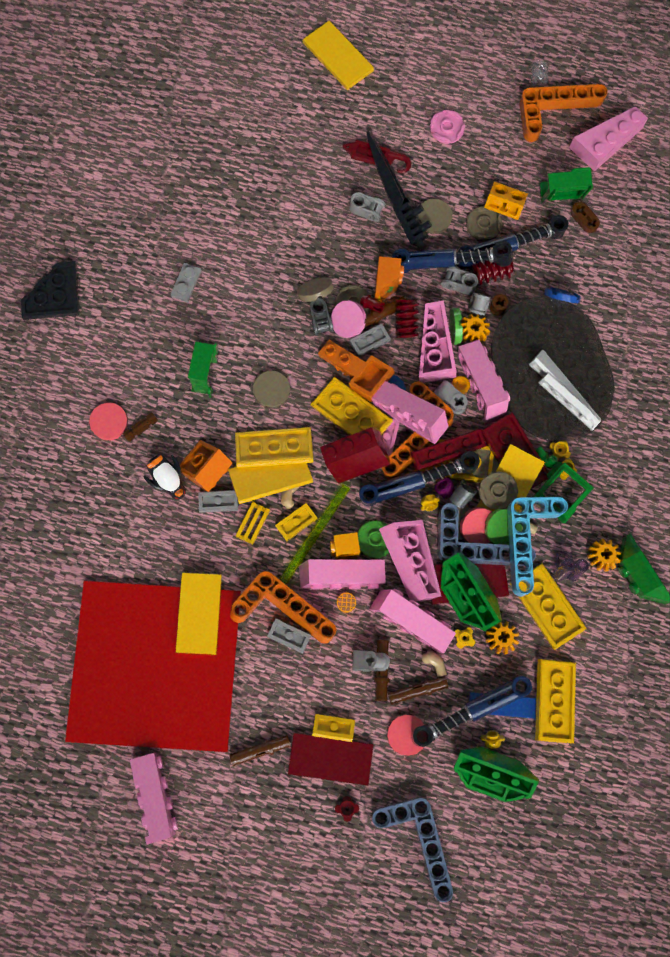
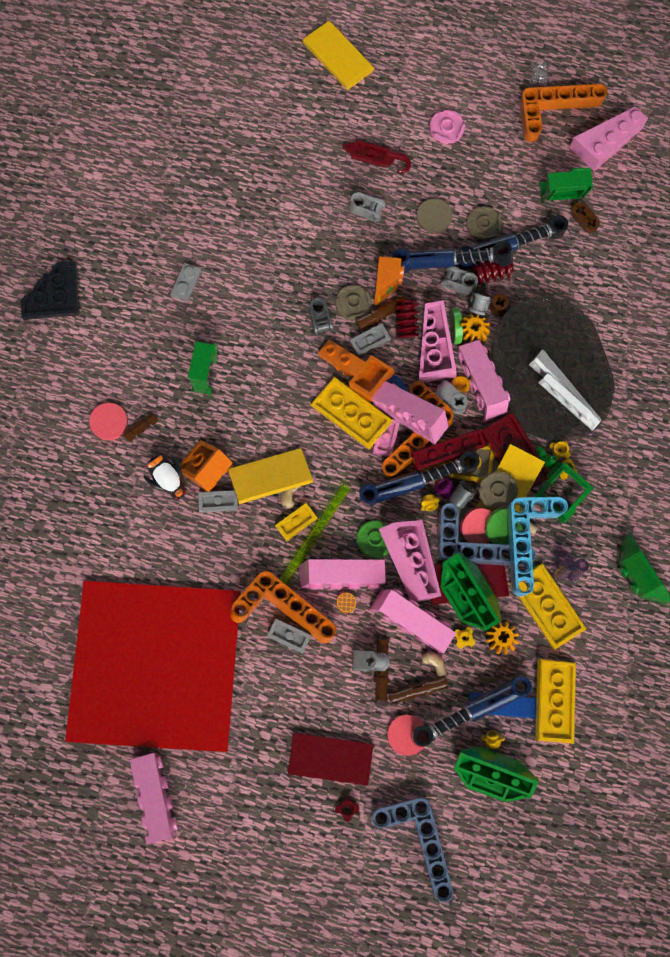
yellow tile [176,573,222,655] -> none
reddish brown pin [229,734,291,767] -> none
yellow tile [235,427,314,468] -> none
yellow tile [236,502,270,545] -> none
dark tan tile [253,371,290,408] -> none
dark tan tile [297,277,334,302] -> none
yellow plate [312,714,355,742] -> none
dark red slope [320,427,391,484] -> none
light orange brick [330,532,360,560] -> none
bright pink tile [331,300,366,338] -> none
dark red pin [360,294,385,313] -> none
black piece [366,130,432,251] -> none
light orange brick [484,181,528,220] -> none
blue tile [544,287,581,304] -> none
light orange gear [587,539,621,572] -> none

